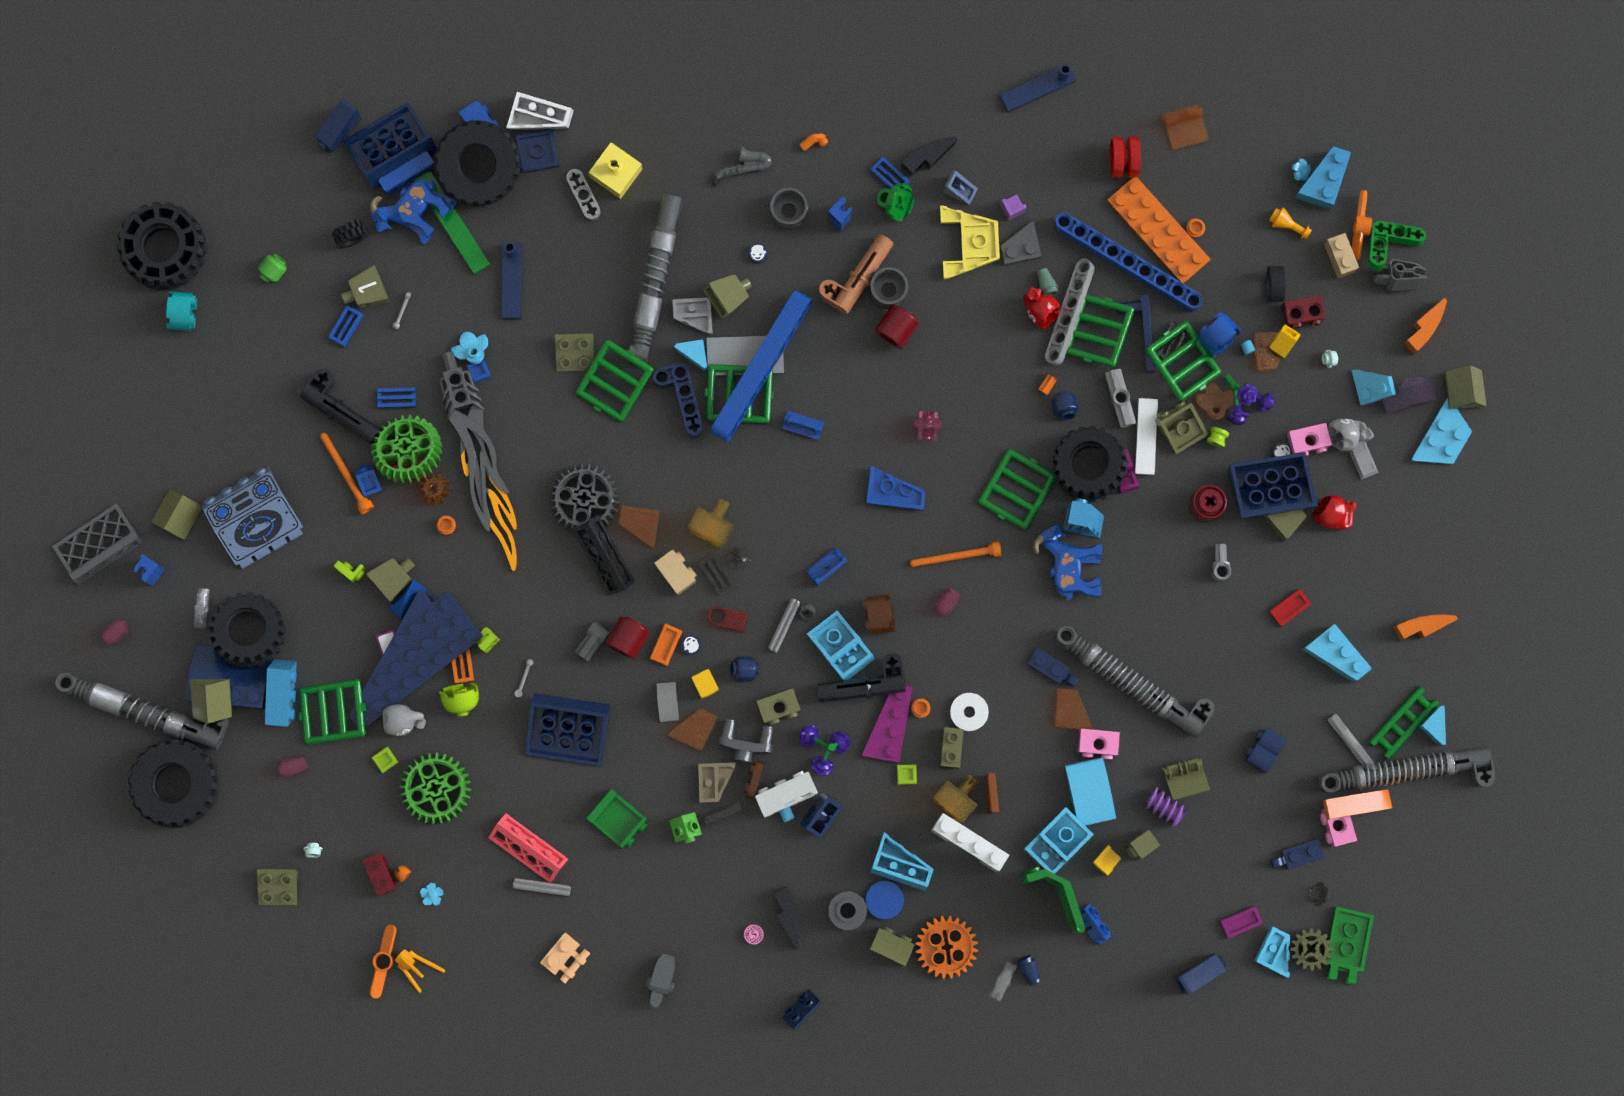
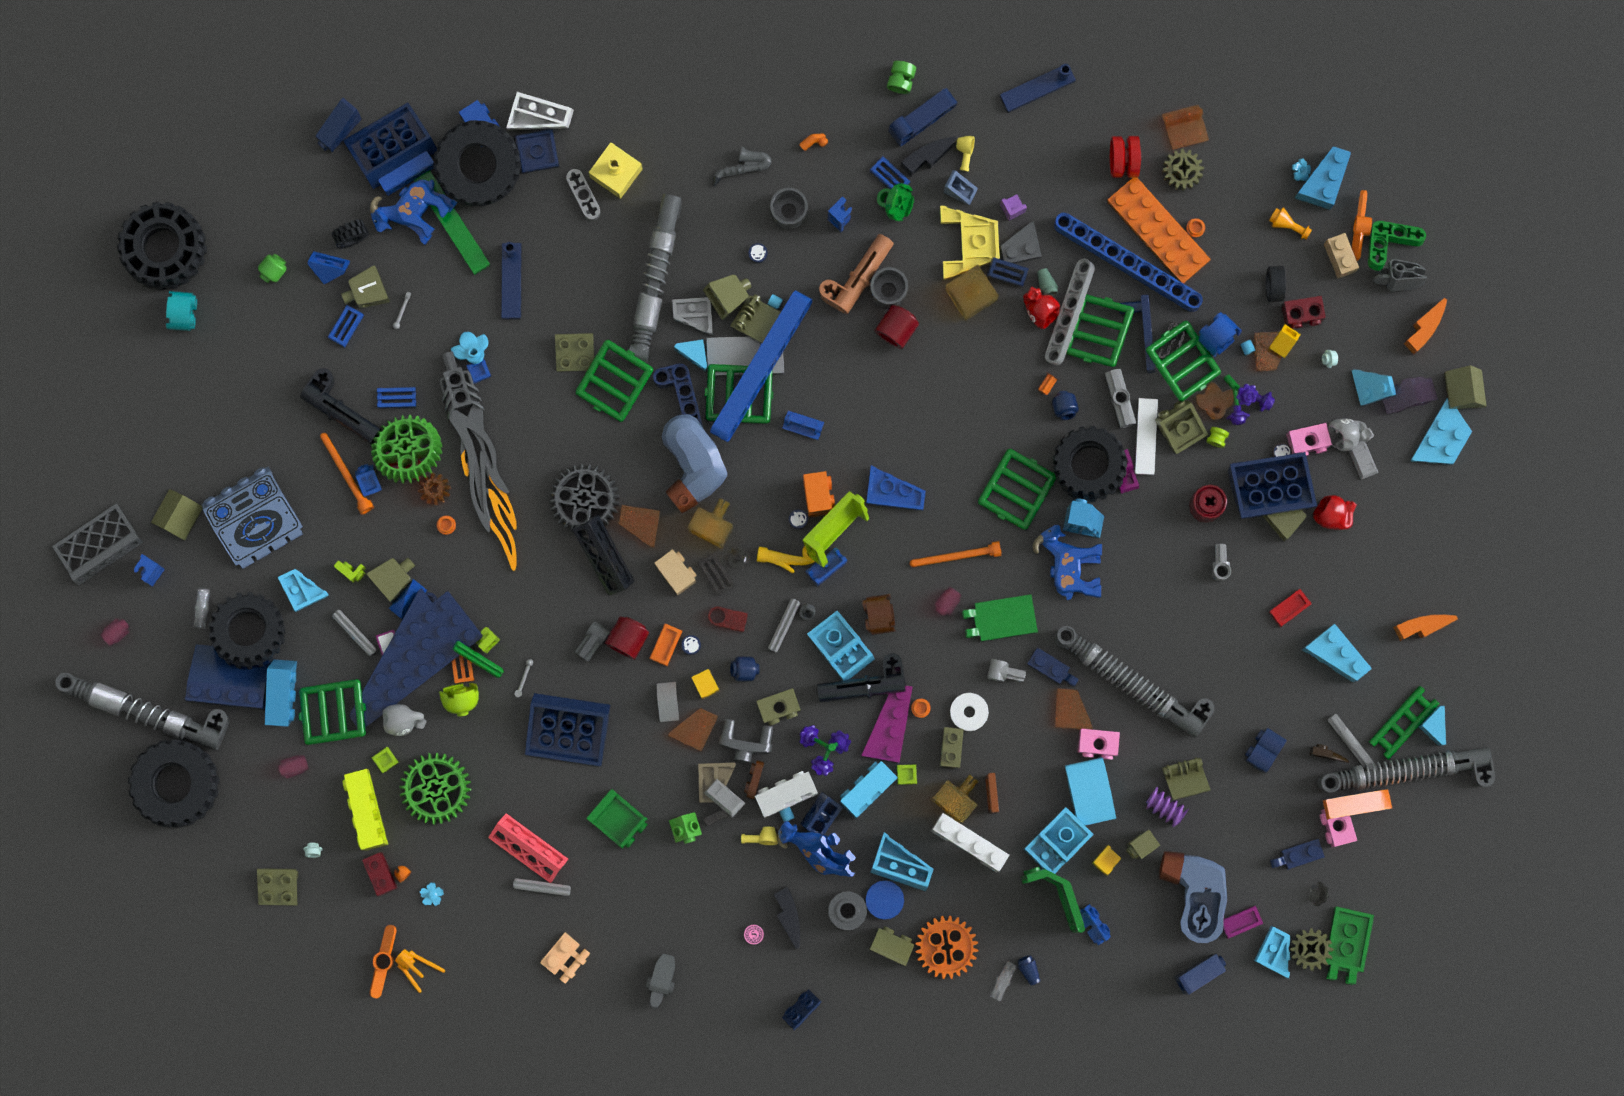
olive slope [190,679,232,723] -> none
clear pink brick [914,410,942,441] -> none
none -> medium azure wing [278,569,329,612]
none -> blue slope [308,251,350,284]
none -> light grey axle [332,610,377,656]
none -> neon yellow wedge [342,769,388,851]
none -> green axle [452,641,504,678]
none -> sand blue piece [661,414,727,513]
none -> light grey tile [704,779,745,817]
none -> olive hinge [730,294,781,343]
none -> light yellow bar [741,827,778,845]
none -> yellow plant [757,546,815,573]
none -> medium azure piece [767,294,783,310]
none -> blue animal [777,821,856,877]
none -> tile [789,509,808,529]
none -> orange piece [803,471,835,517]
none -> lime panel [803,491,869,568]
none -> medium azure wedge [839,761,898,819]
none -> bright green wheel [887,61,917,94]
none -> dark blue beam [888,88,958,147]
none -> clear yellow brick [945,265,999,320]
none -> light yellow bar [956,136,975,172]
none -> green tile [962,595,1038,642]
none -> dark blue tile [986,257,1029,287]
none -> light grey axle [987,659,1026,682]
none -> sand blue piece [1159,851,1227,943]
none -> olive gear [1162,149,1204,191]
none -> dark brown plate [1309,744,1349,763]

